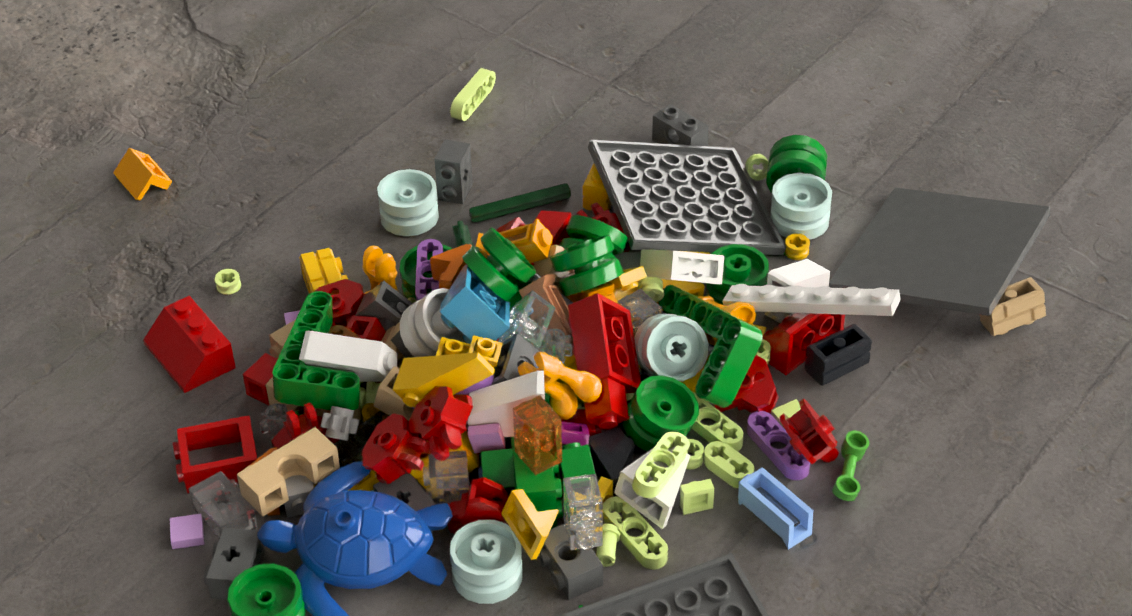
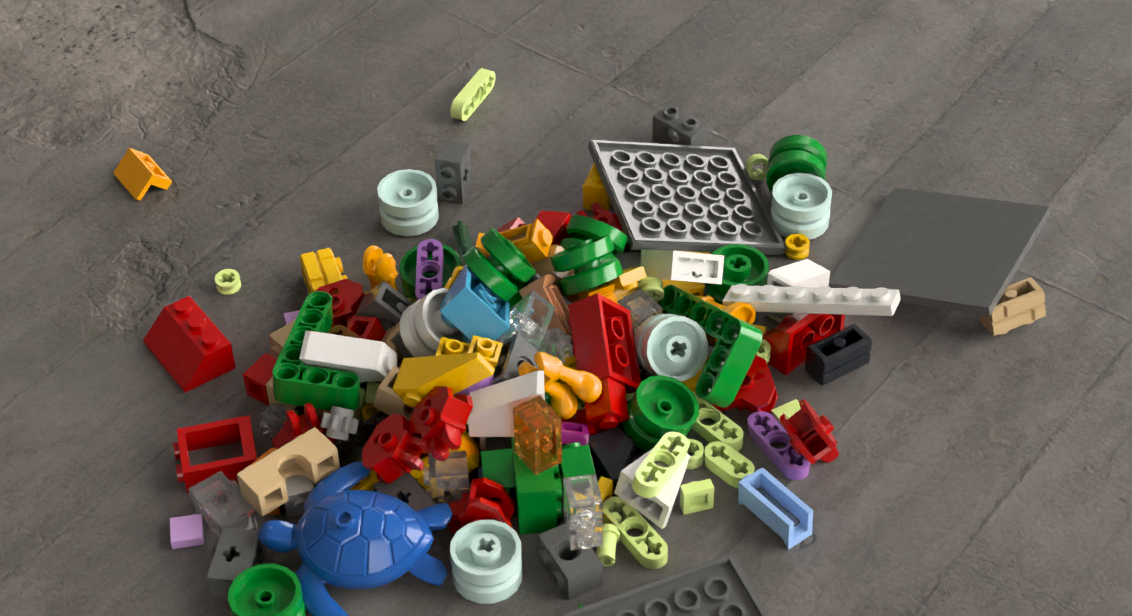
orange slope [430,244,472,289] -> none
lavender tile [468,423,505,453] -> none
dark green axle [469,183,571,223] -> none
yellow slope [501,489,558,560] -> none
bright green bar [832,431,869,501] -> none

